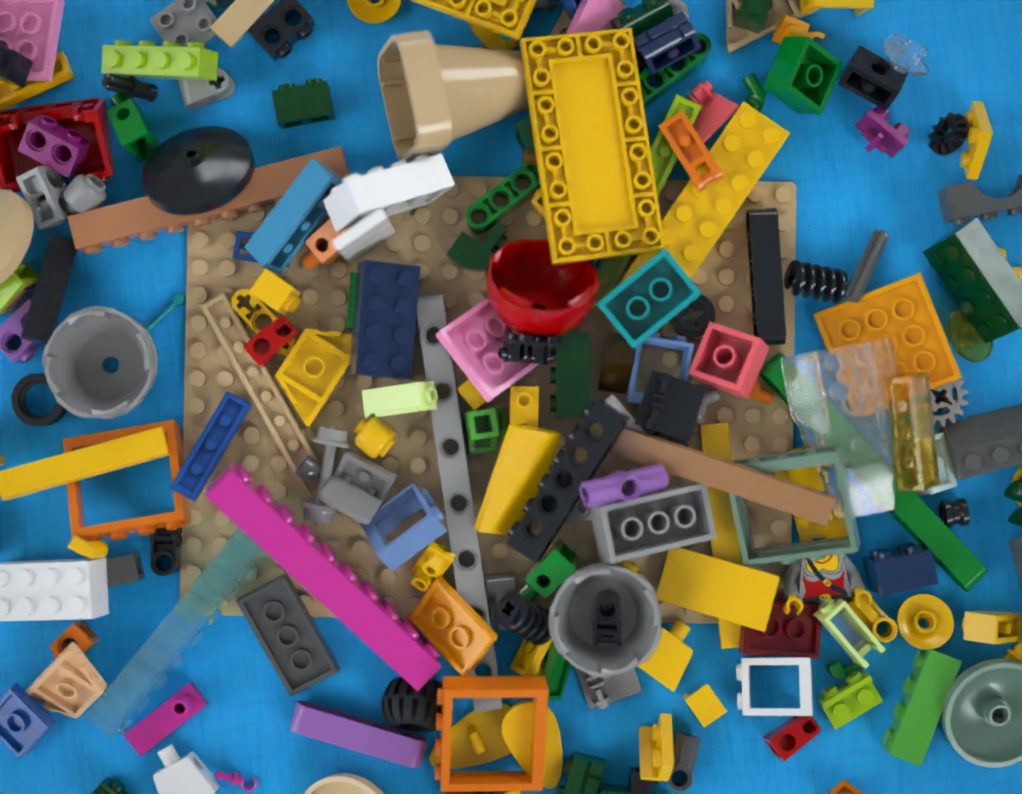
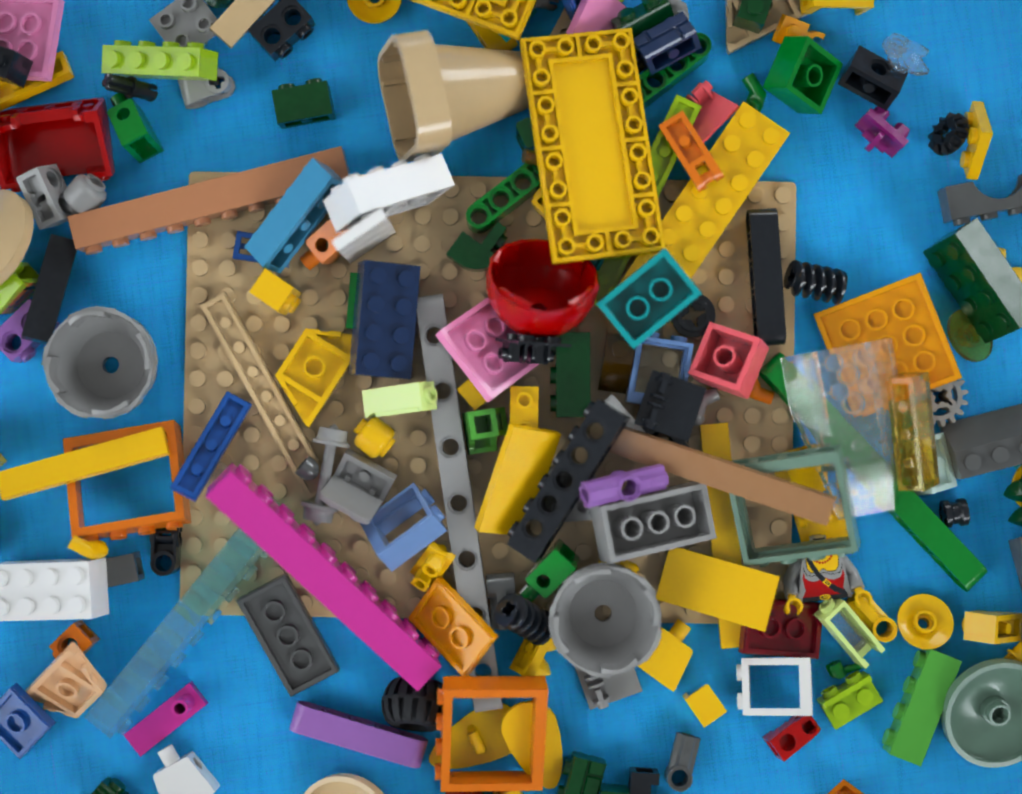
black tyre [11,373,67,426] -> none
magenta brick [18,114,91,178] -> none
black dish [141,126,255,215] -> none
teal hinge [144,293,185,334] -> none
dark pink hand [214,771,258,791] -> none
yellow beam [231,289,297,355] -> none
red leg [242,315,299,369] -> none
green tile [542,644,571,701] -> none
black piece [593,589,622,646] -> none
yellow bracket [639,713,674,781] -> none
dark grey axle [844,229,888,303] -> none
dark blue brick [862,543,939,596] -> none

